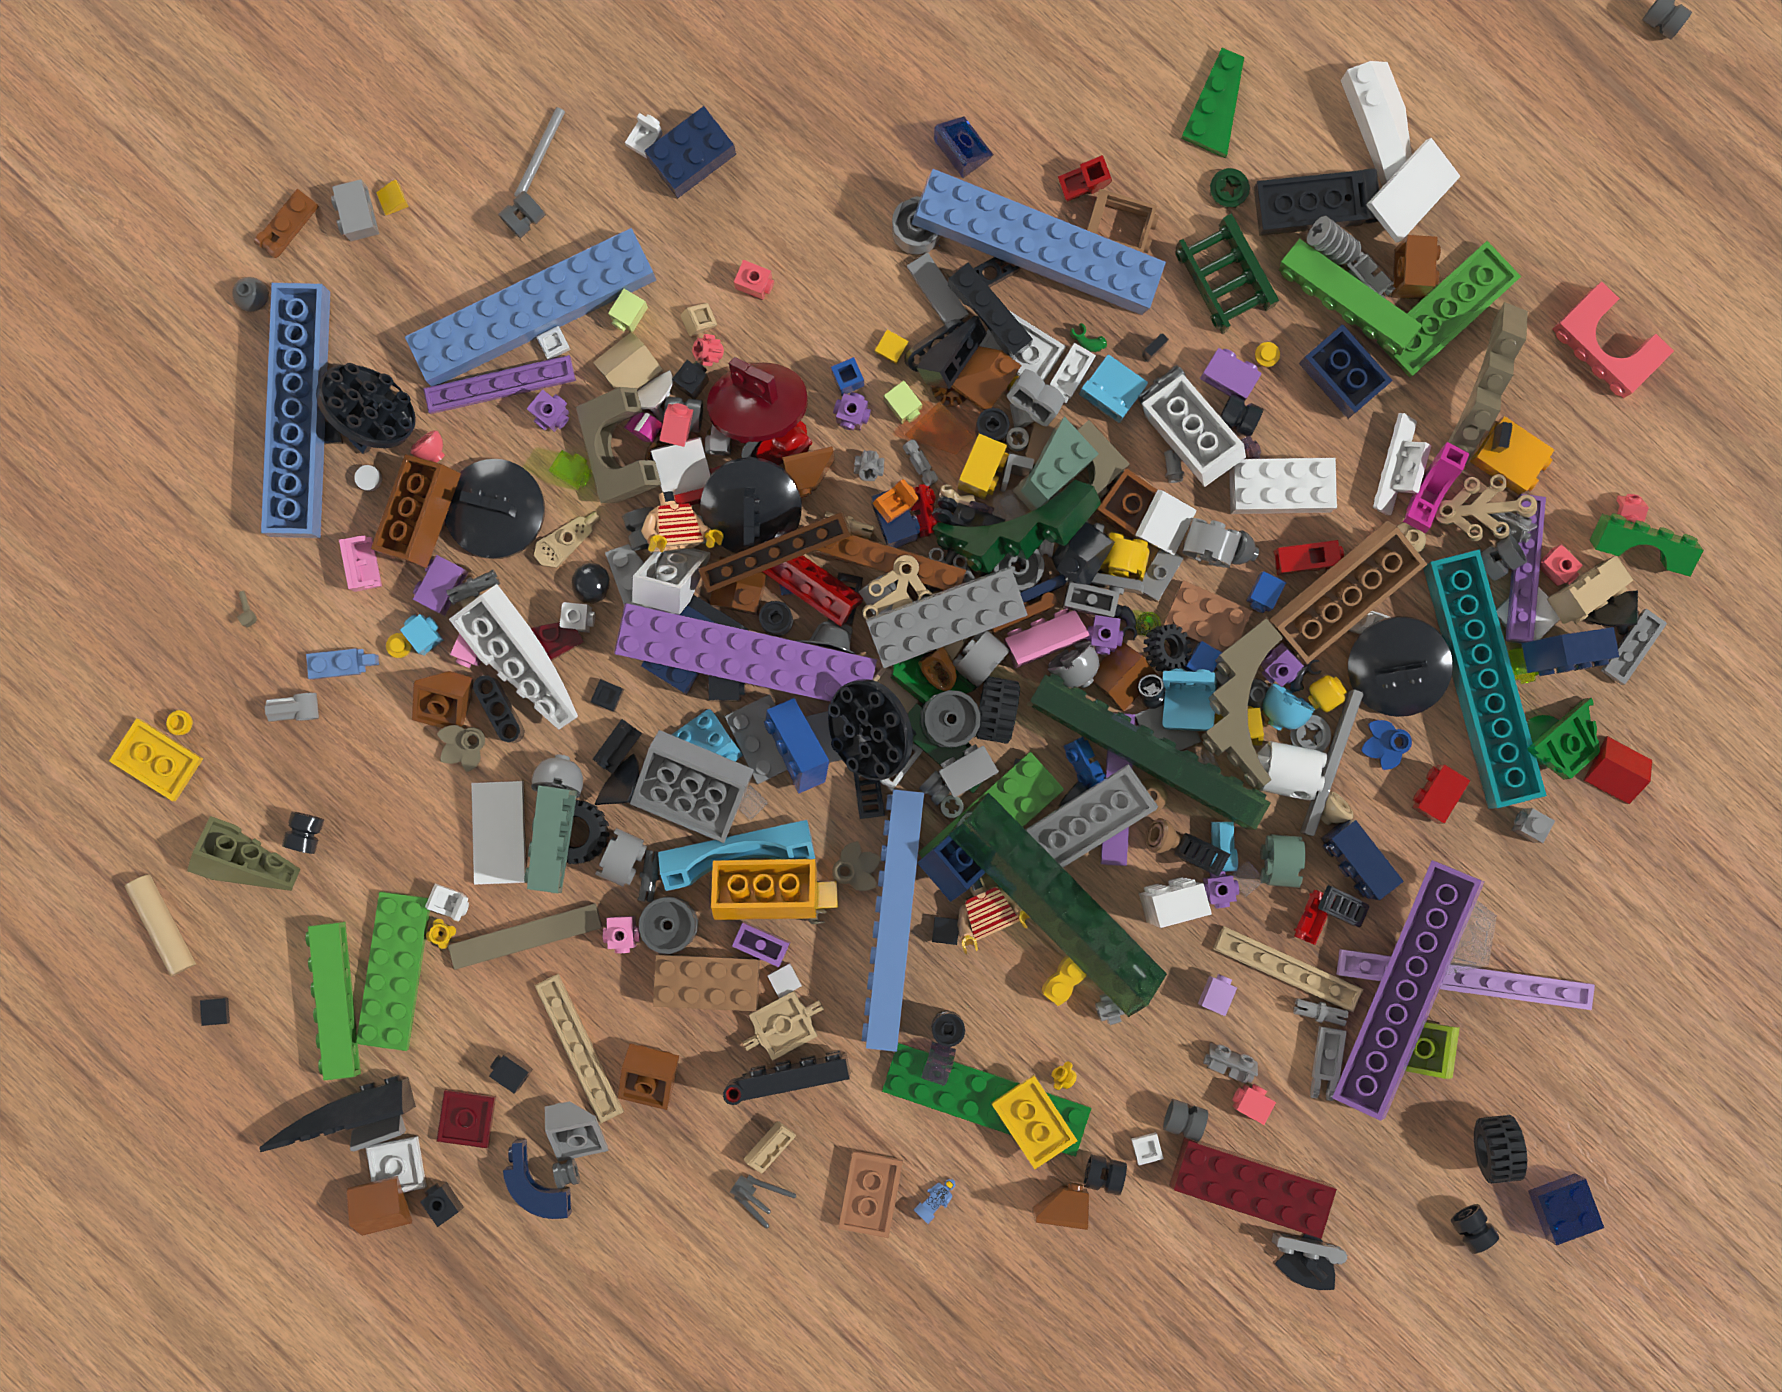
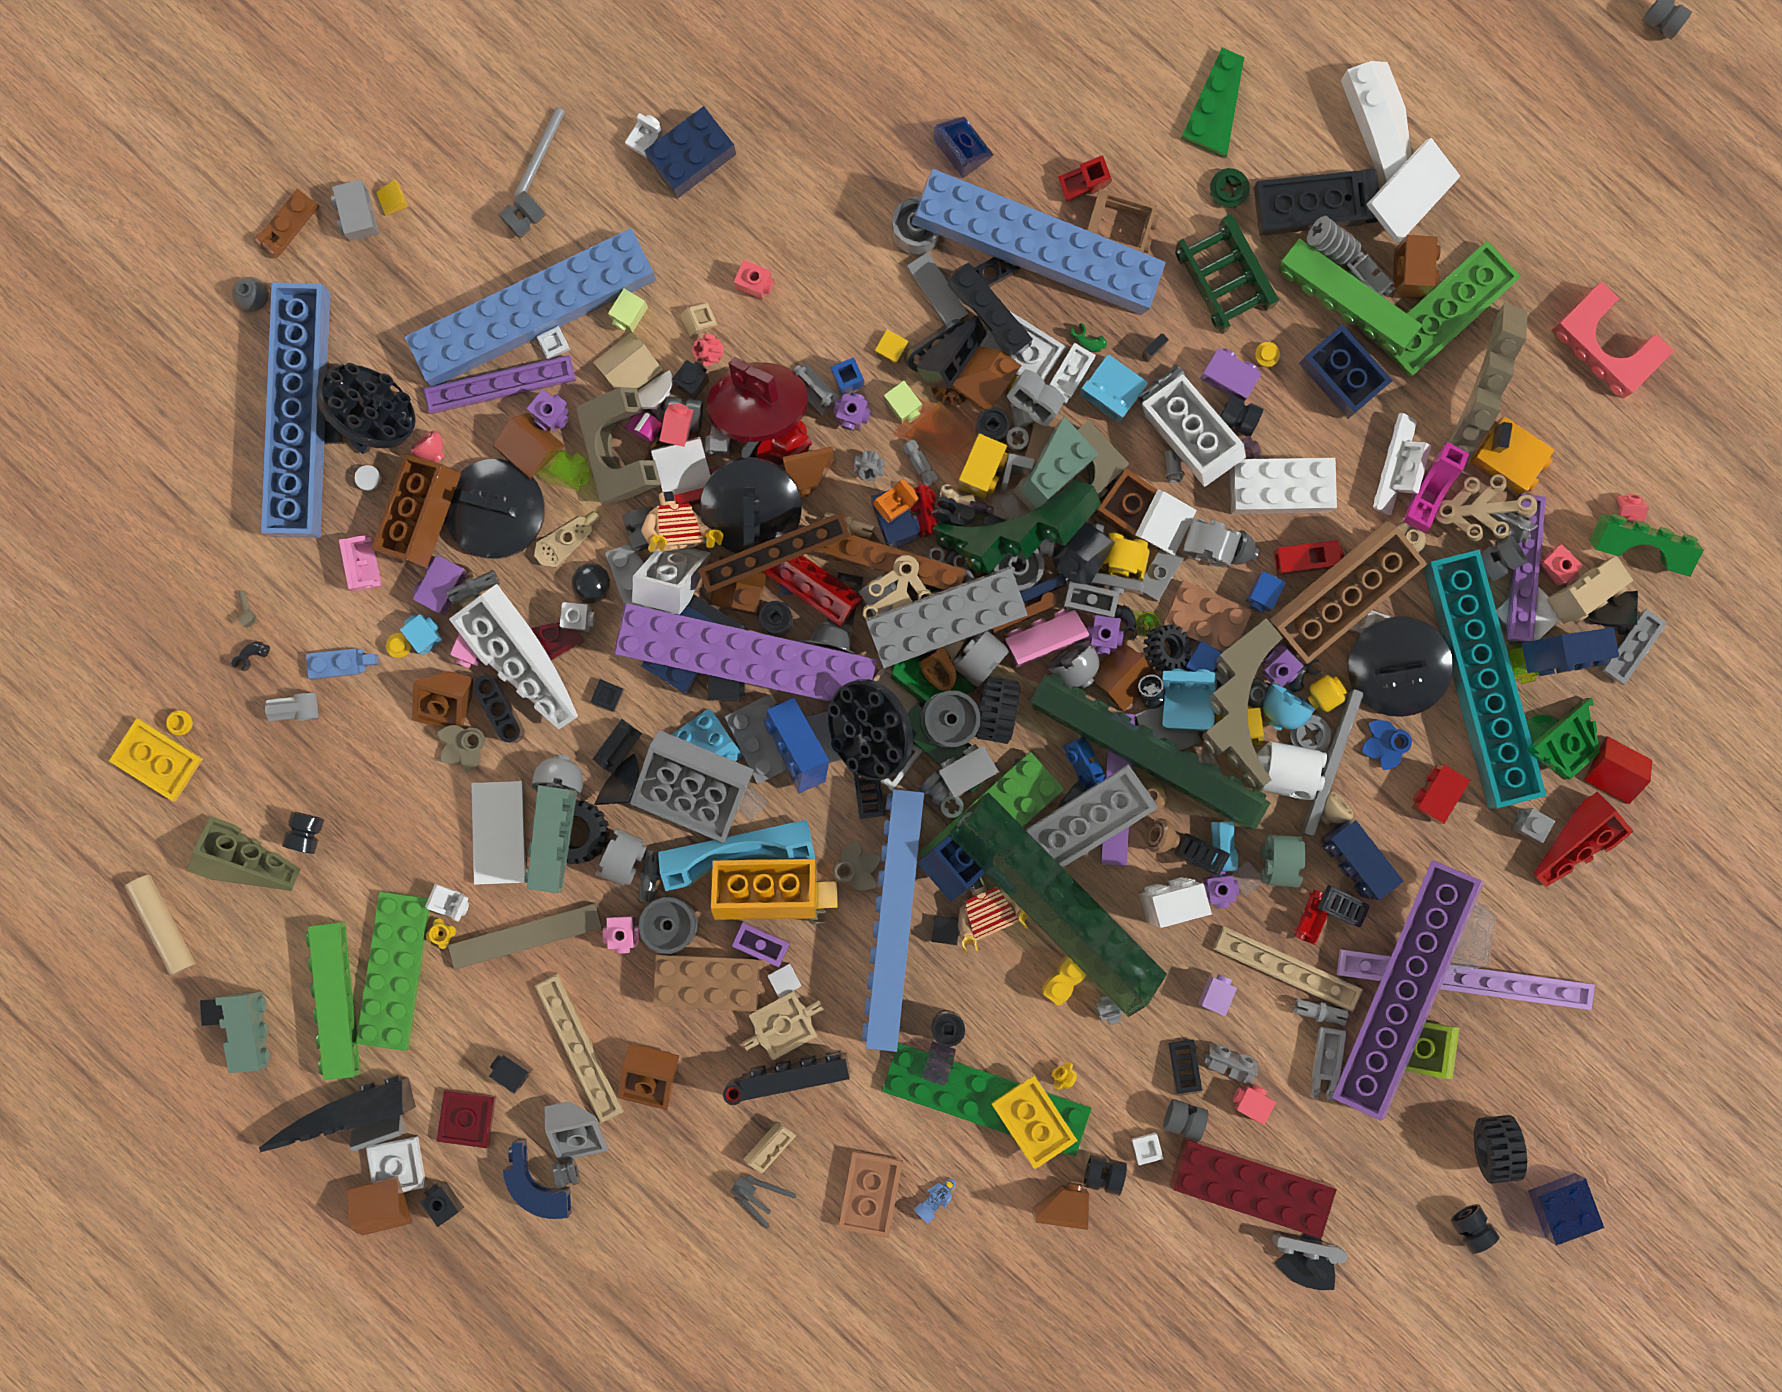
none -> sand green wedge [215,991,270,1073]
none -> black arm [231,641,270,671]
none -> dark orange slope [493,413,565,479]
none -> light grey hinge [793,363,840,415]
none -> black slope [1168,1040,1203,1096]
none -> red wedge [1533,791,1634,887]

